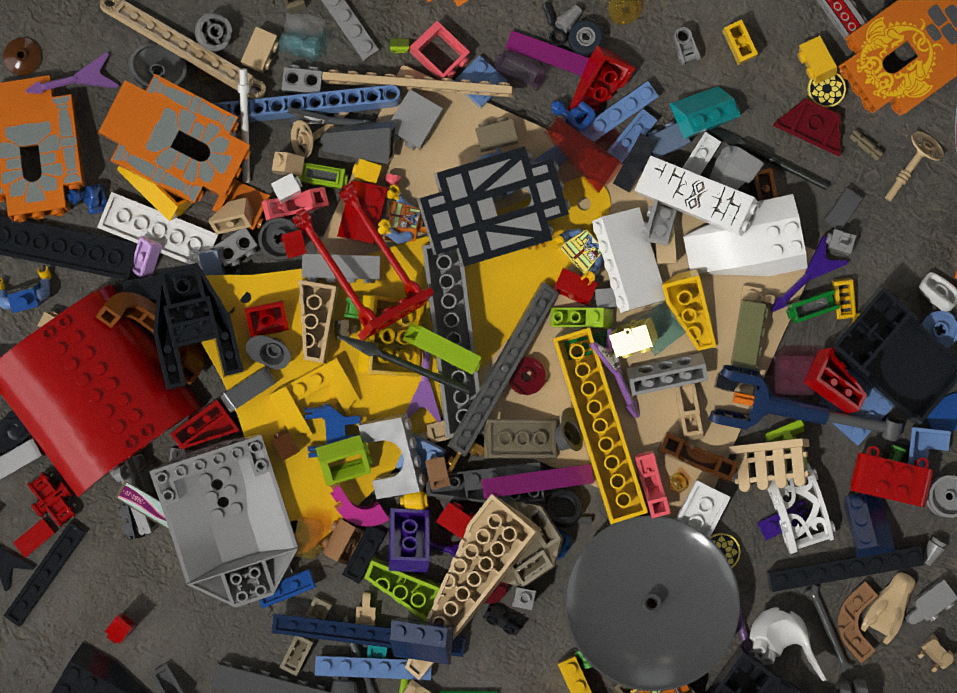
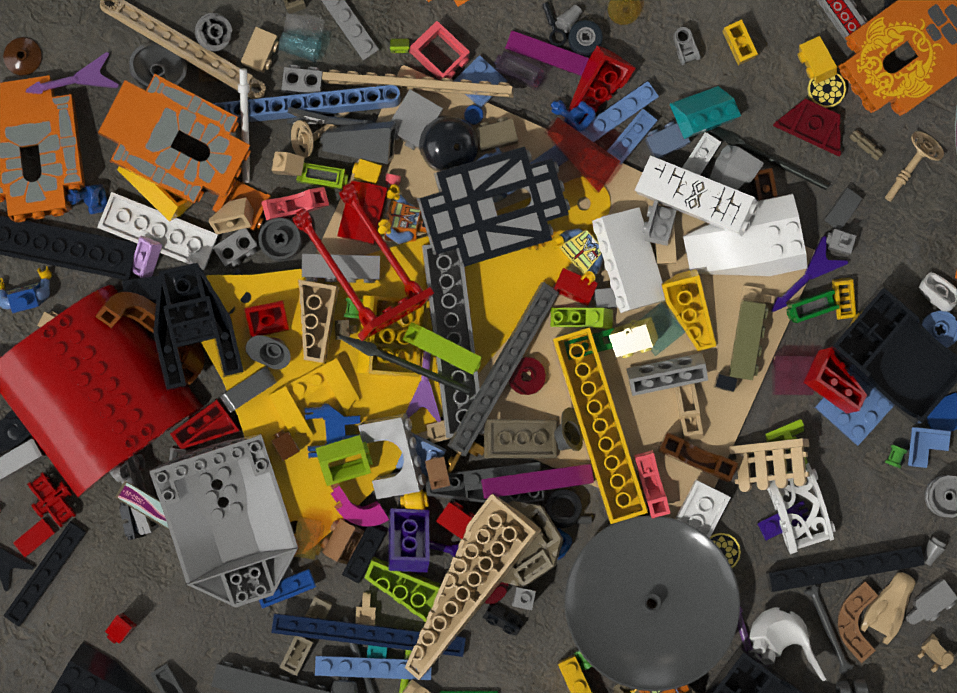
sand blue slope [199,249,226,276] -> none
white brick [271,173,303,204] -> none
red slope [280,230,306,259] -> none
dark blue slope [390,618,454,665] -> none
medium lavender piece [590,328,639,418] -> none
black tile [613,133,658,193] -> none
clear yellow tile [668,472,689,492] -> none
dark blue piece [709,365,903,441] -> none
dark blue slope [844,493,895,558] -> none
red container [850,446,934,508] -> none
none -> black cylinder [419,116,478,172]
none -> blue tile [464,105,483,125]

